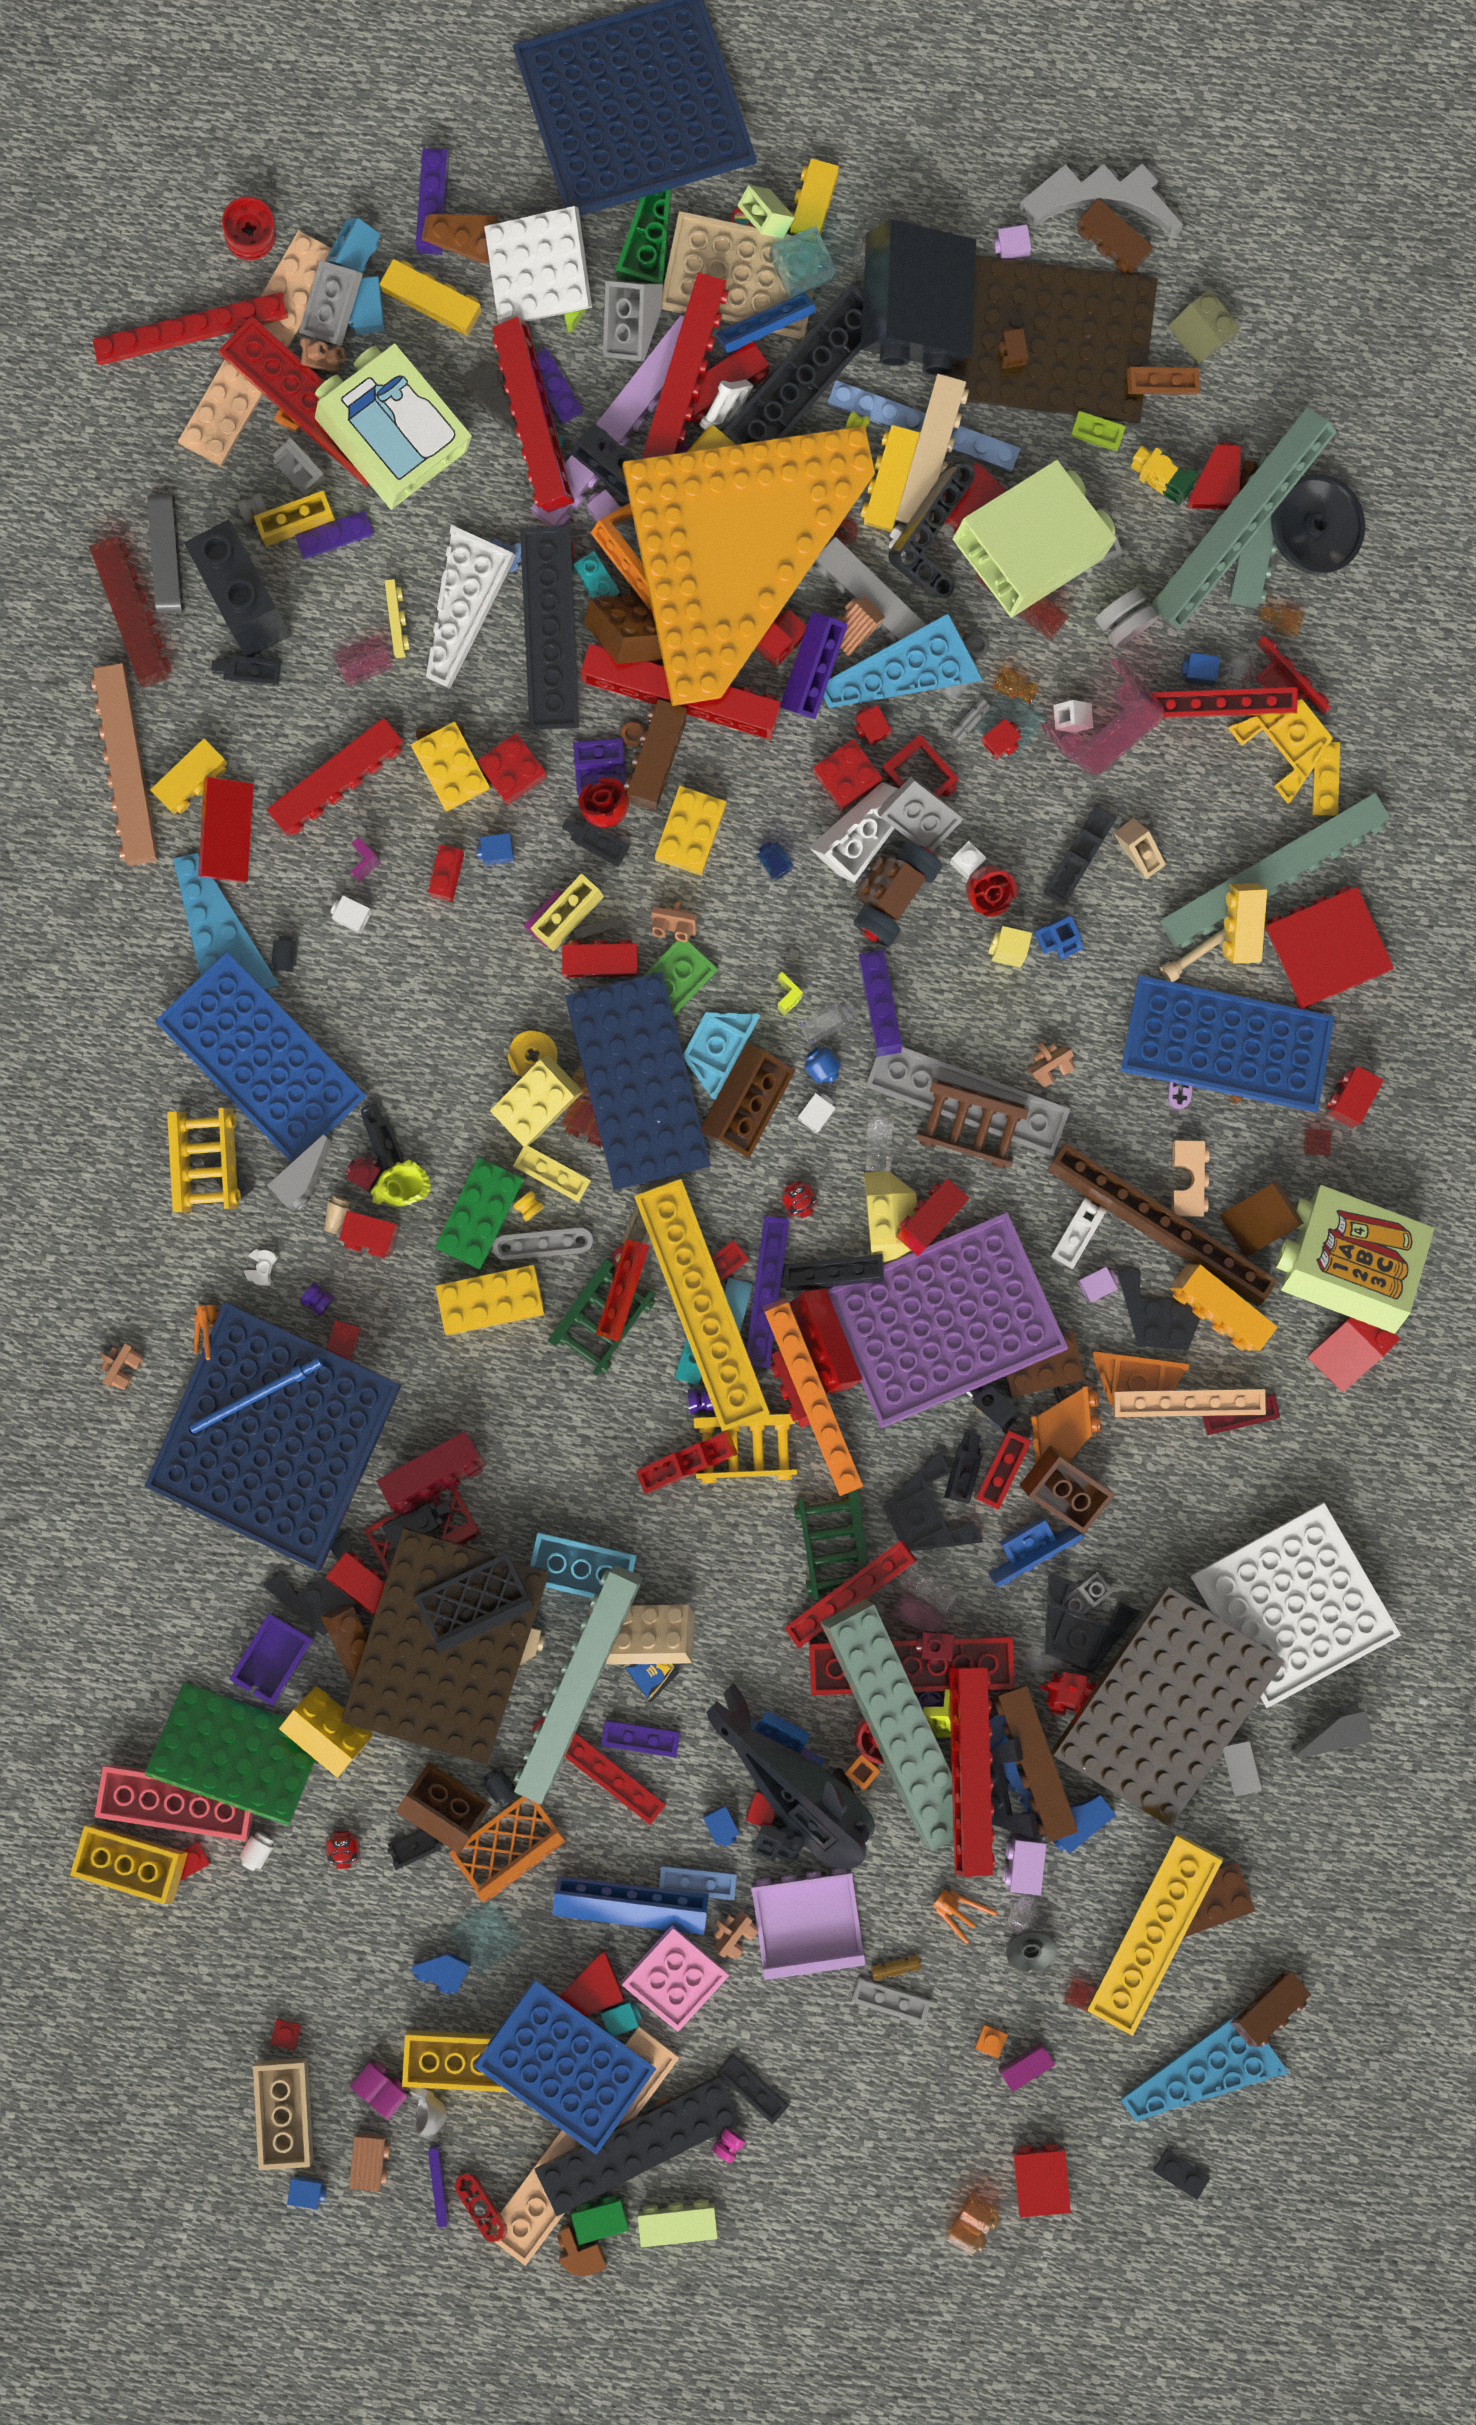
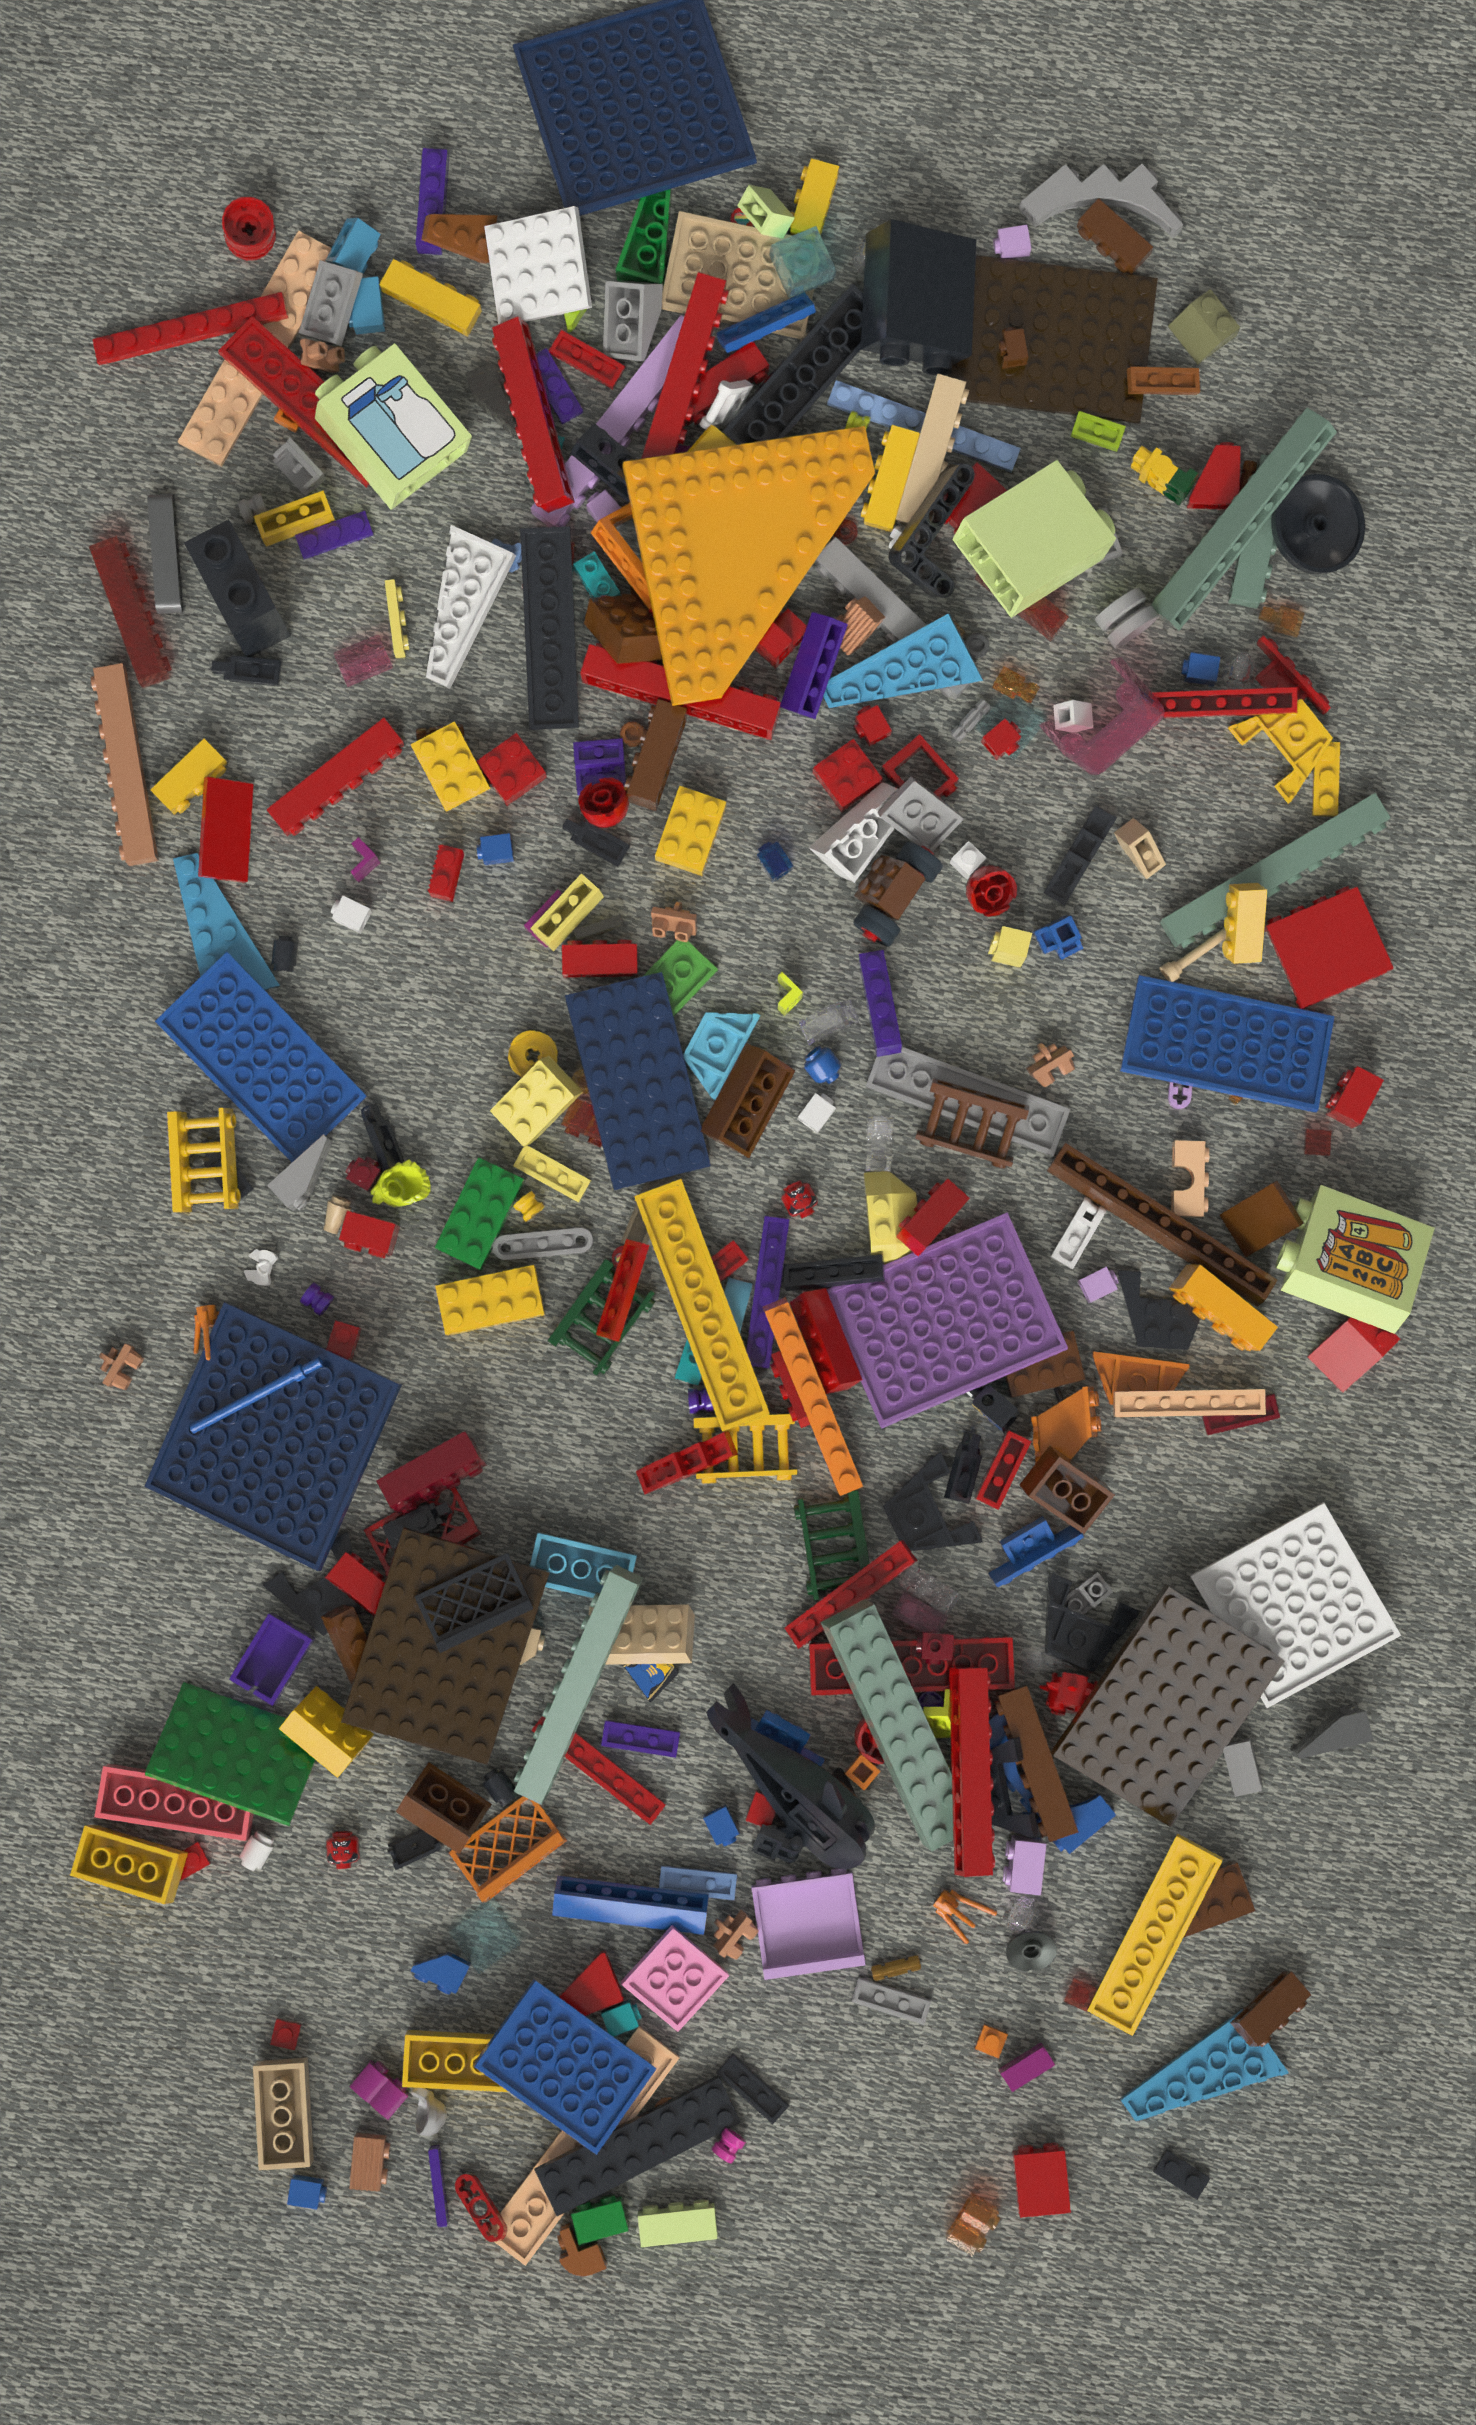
none -> red plate [549,330,625,390]

